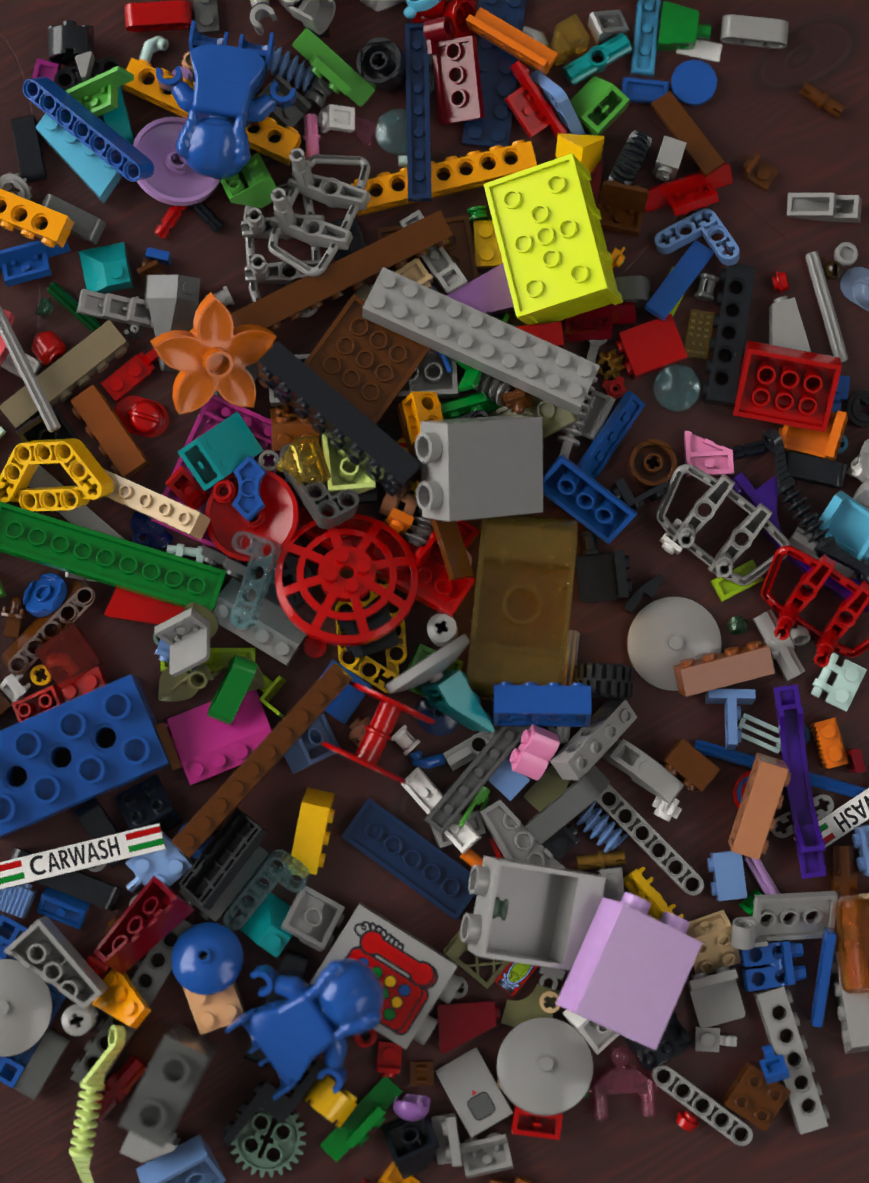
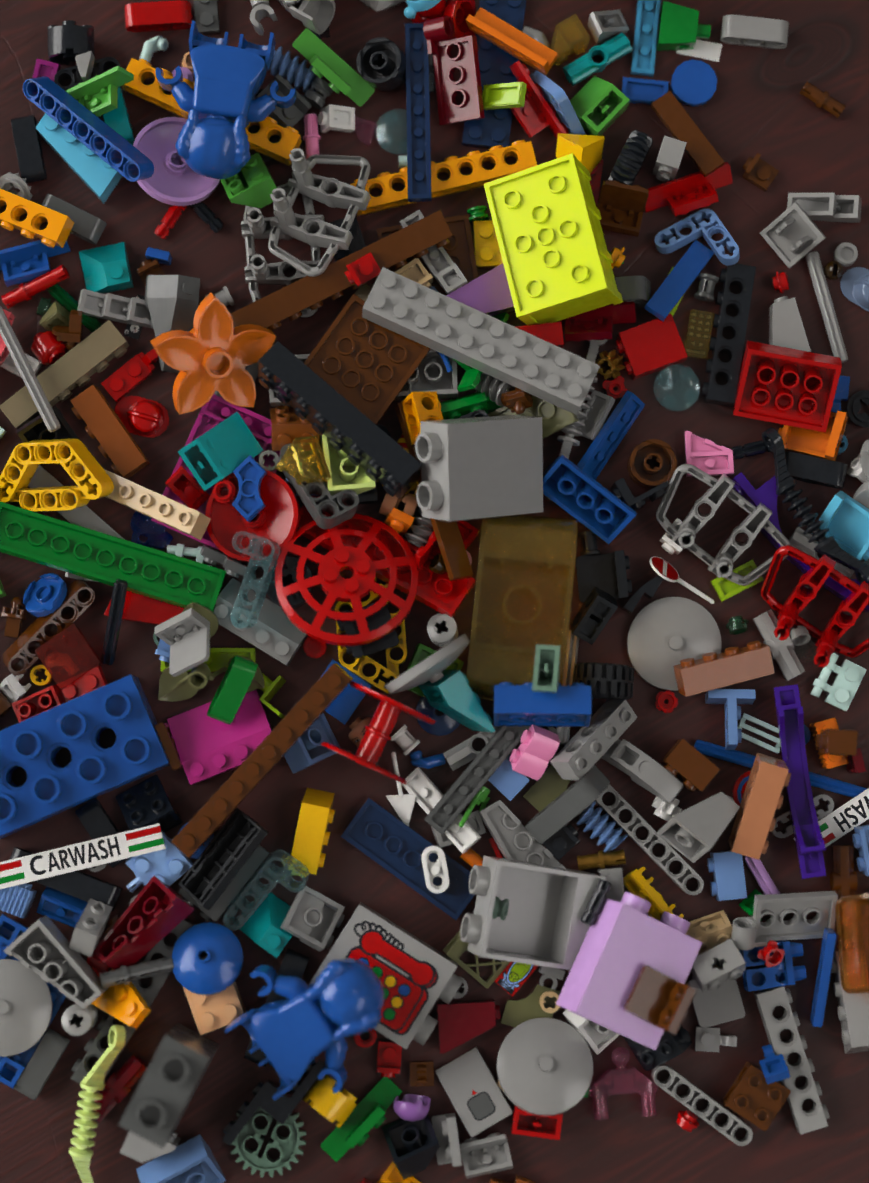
none -> red pin [1,264,70,309]
none -> olive slope [39,301,70,331]
none -> reddish brown piece [52,310,83,351]
none -> light grey brick [69,898,113,957]
none -> dark grey pin [99,956,174,989]
none -> black axle [101,579,128,665]
none -> red bracket [344,252,381,287]
none -> white piece [386,752,418,827]
none -> white plate [421,846,449,894]
none -> dark brown hinge [429,554,447,575]
none -> lime tile [482,82,527,110]
none -> sand green slope [532,644,561,693]
none -> black brick [570,586,618,645]
none -> black axle [581,879,612,926]
none -> reddish brown bracket [624,965,696,1035]
none -> piece [649,556,715,604]
none -> red plate [655,690,678,713]
none -> light grey slope [656,792,740,863]
none -> light grey brick [690,939,746,992]
none -> red plate [757,940,785,968]
none -> light grey plate [760,202,826,269]
none -> reddish brown brick [816,729,858,756]

